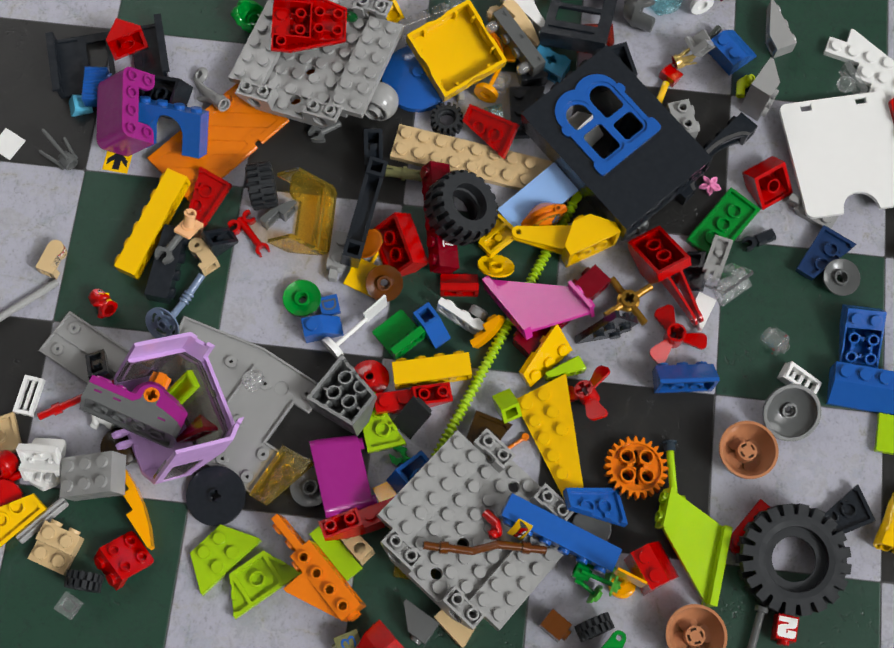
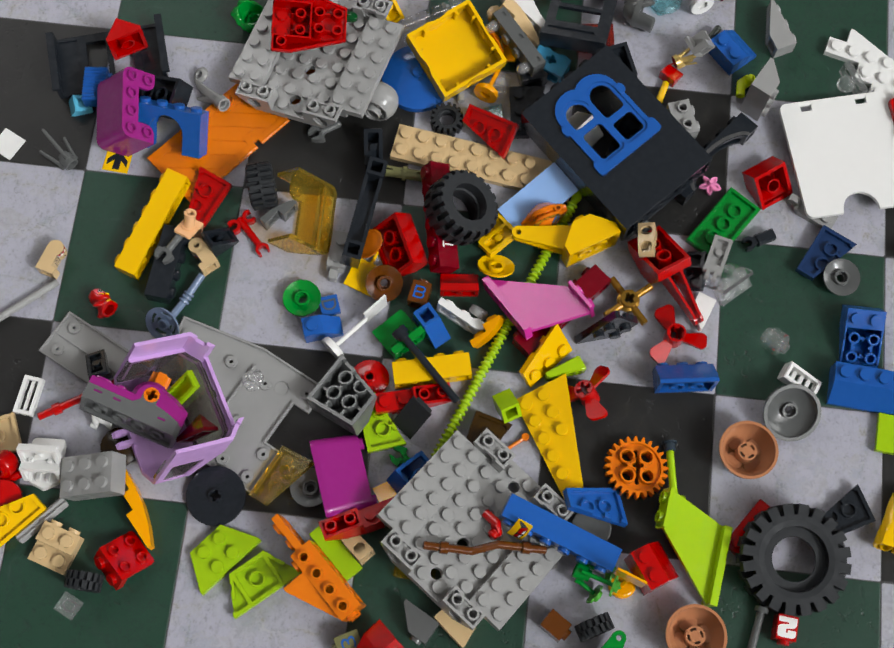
none -> black piece [392,324,460,404]
none -> reddish brown brick [407,279,432,309]
none -> tan leg [638,222,657,258]

